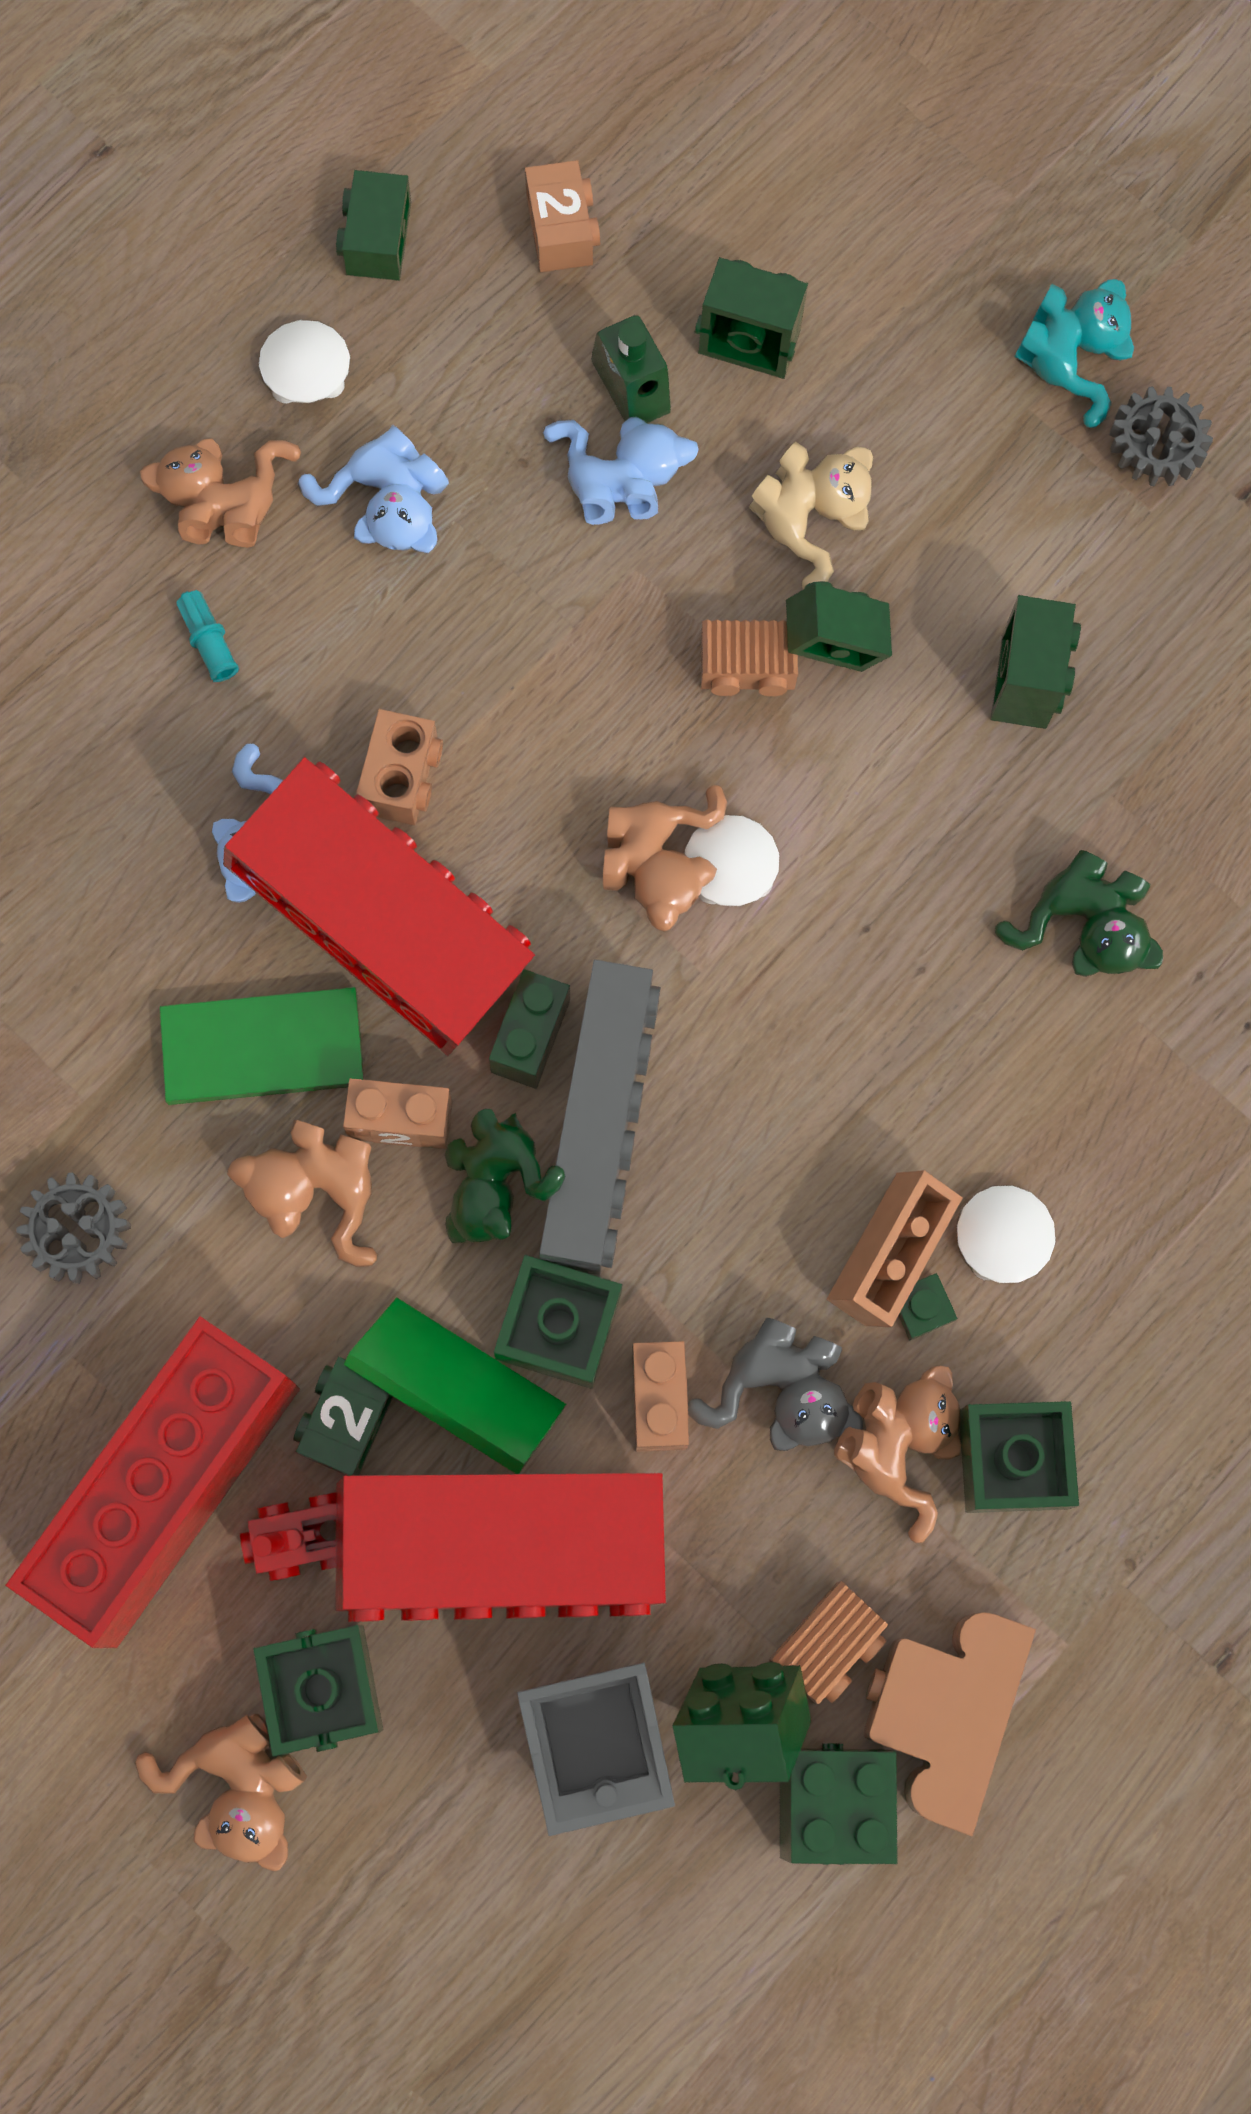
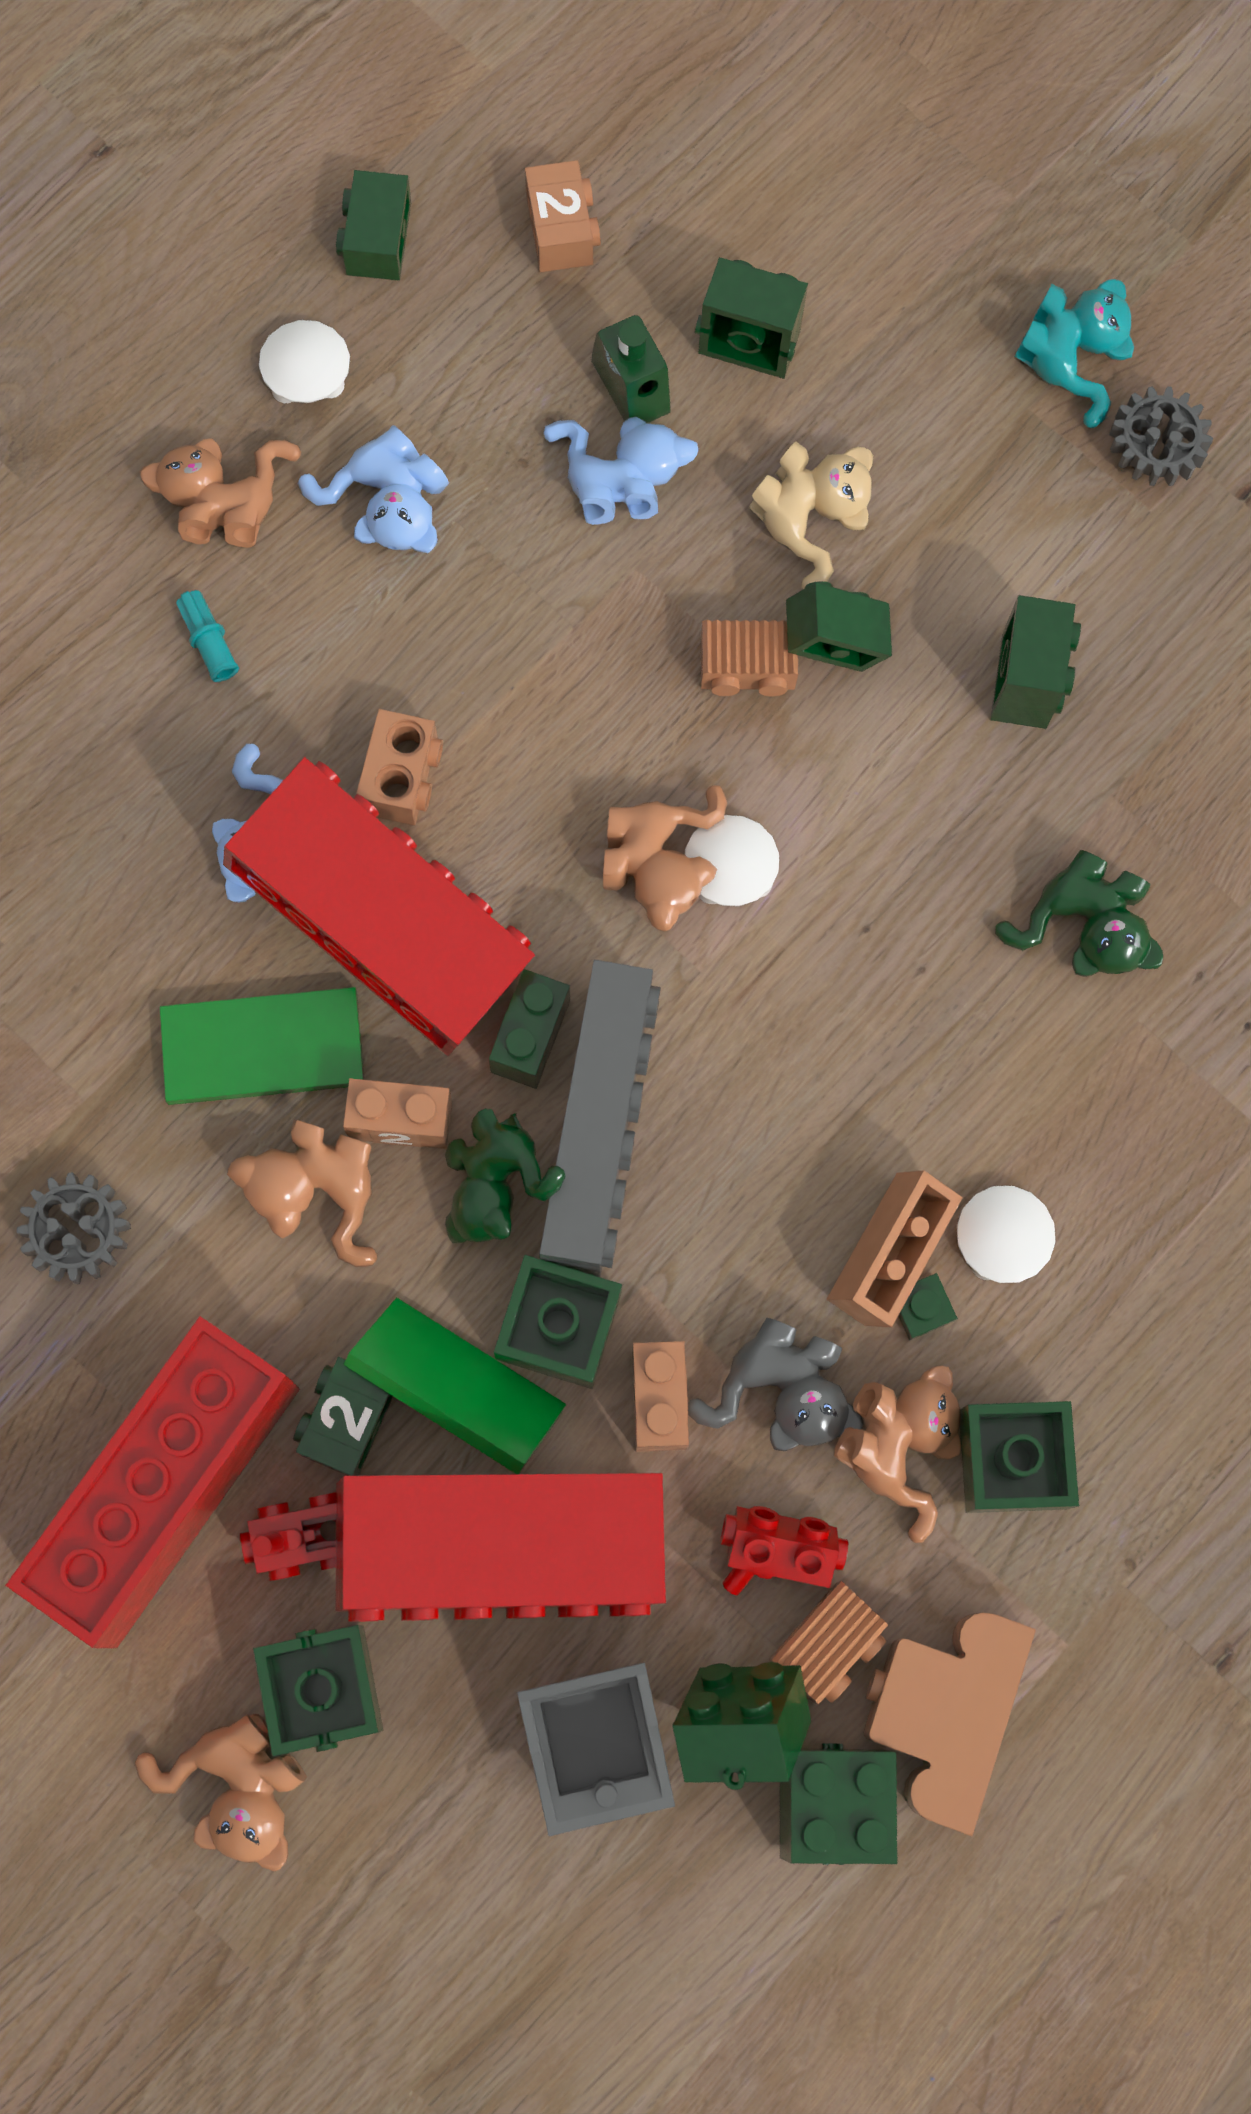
none -> red brick [720,1506,849,1596]

